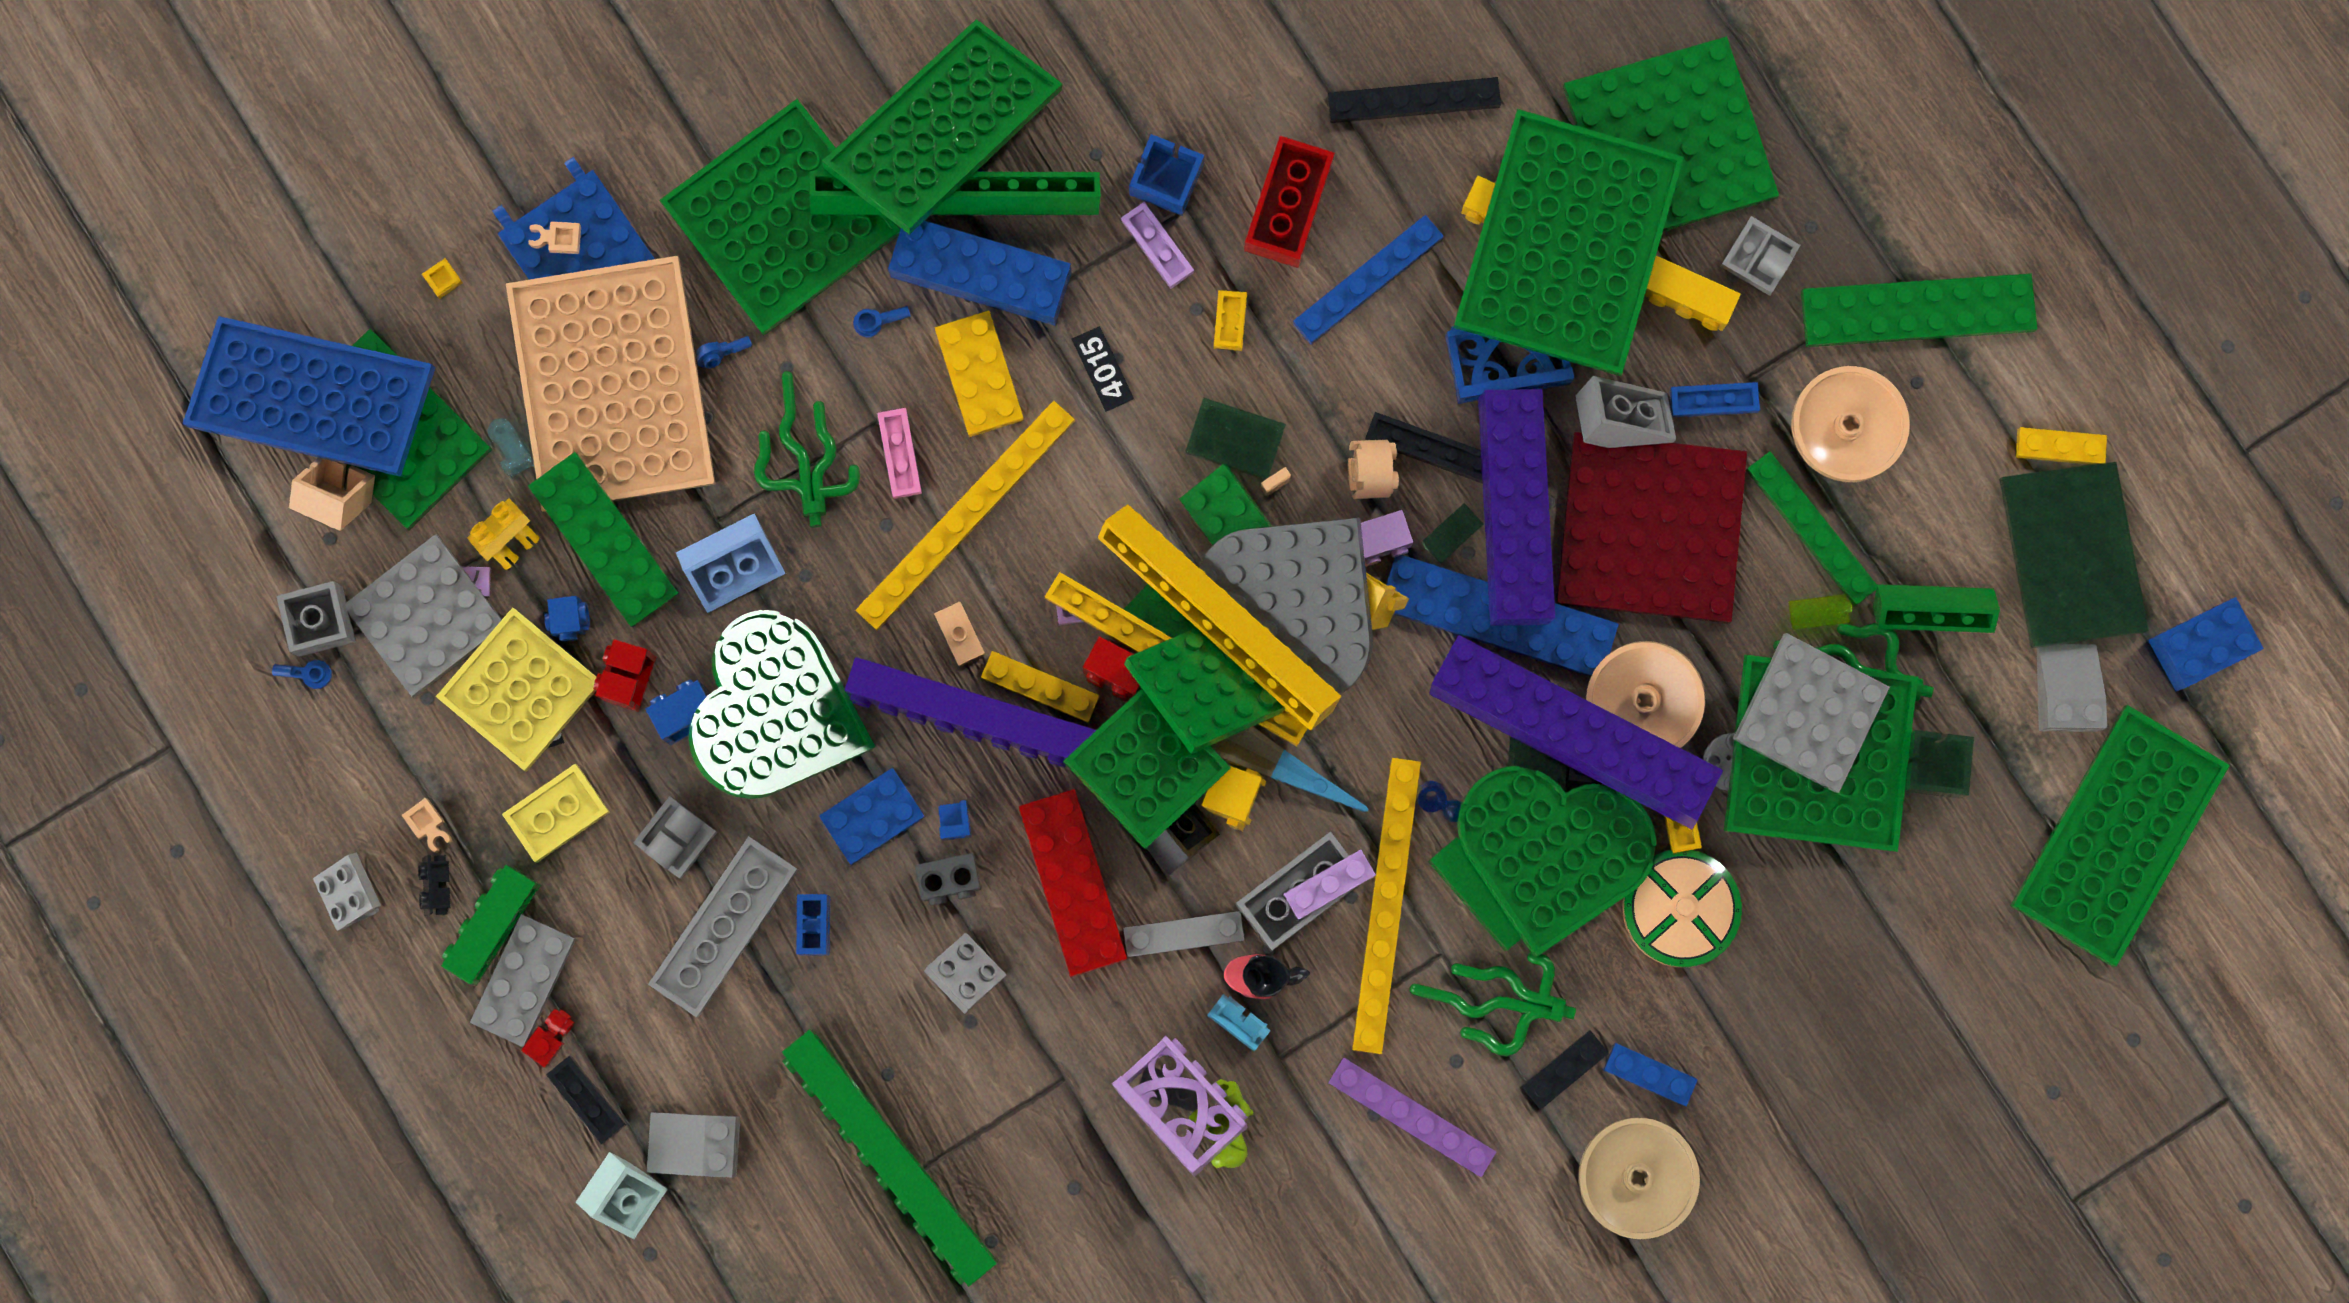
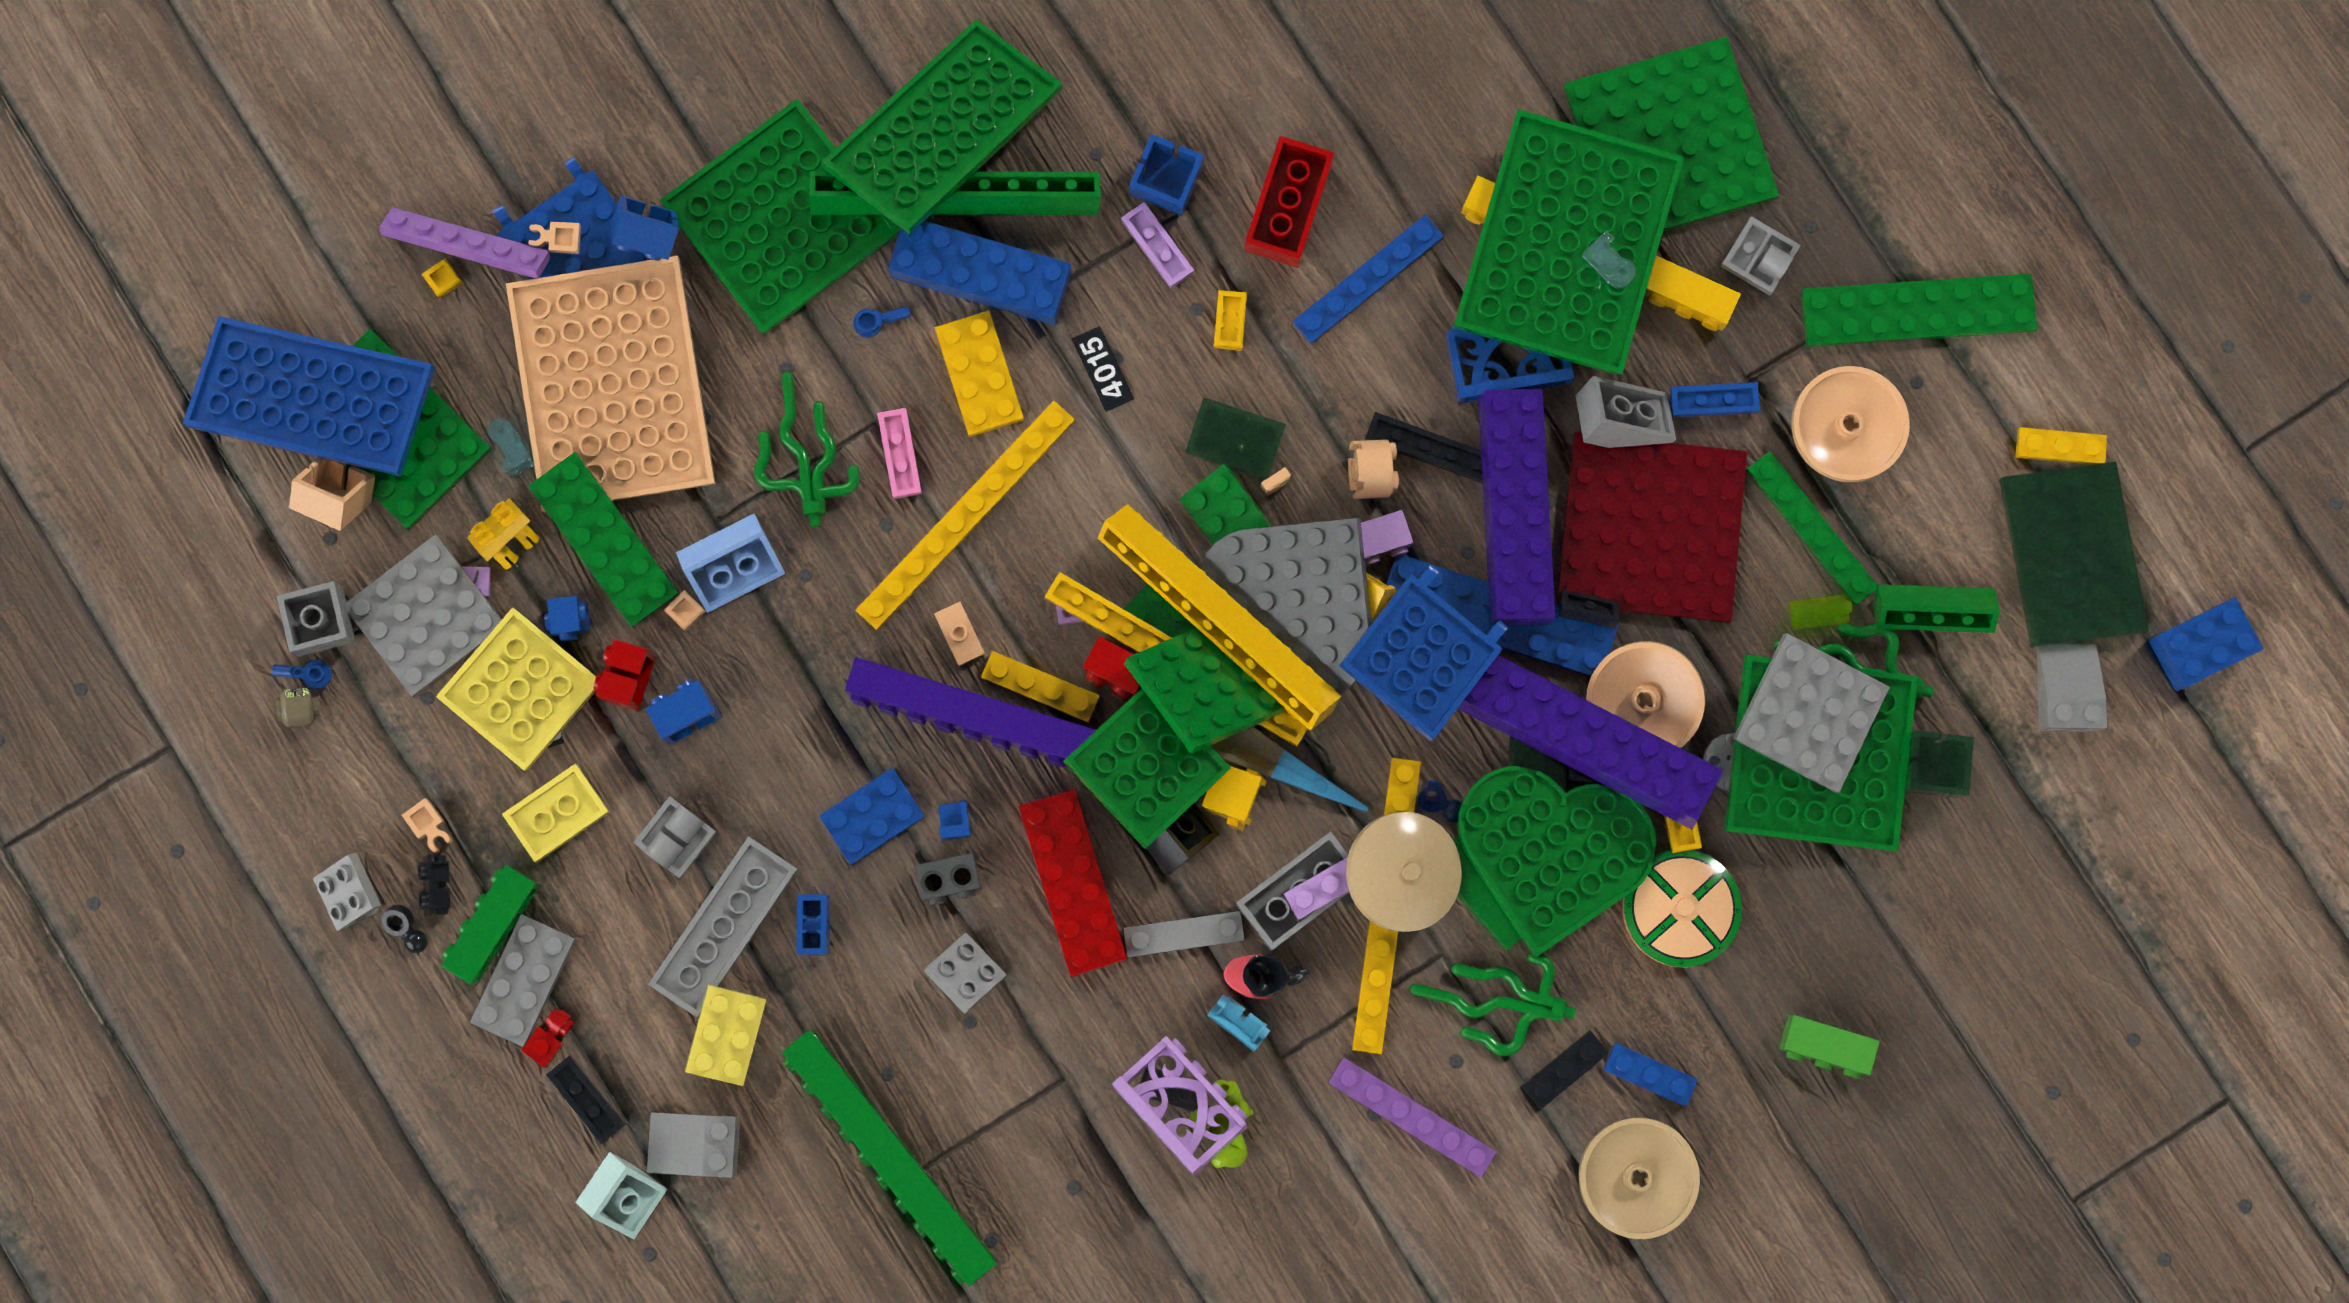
plate [689,610,876,799] -> none
blue plate [696,336,752,369] -> none
black plate [1328,77,1501,123] -> none
clear green plate [1421,503,1484,564] -> none
green plate [2010,705,2230,967] -> none
none -> dark tan head [275,688,320,727]
none -> medium lavender plate [379,207,550,279]
none -> black plate [381,905,428,953]
none -> blue piece [610,195,679,261]
none -> light nougat tile [664,590,706,632]
none -> light yellow plate [685,984,766,1086]
none -> blue plate [1339,564,1508,741]
none -> tan dish [1346,812,1462,932]
none -> black plate [1559,589,1619,629]
none -> clear light blue leg [1582,230,1636,289]
none -> bright green brick [1779,1015,1880,1079]

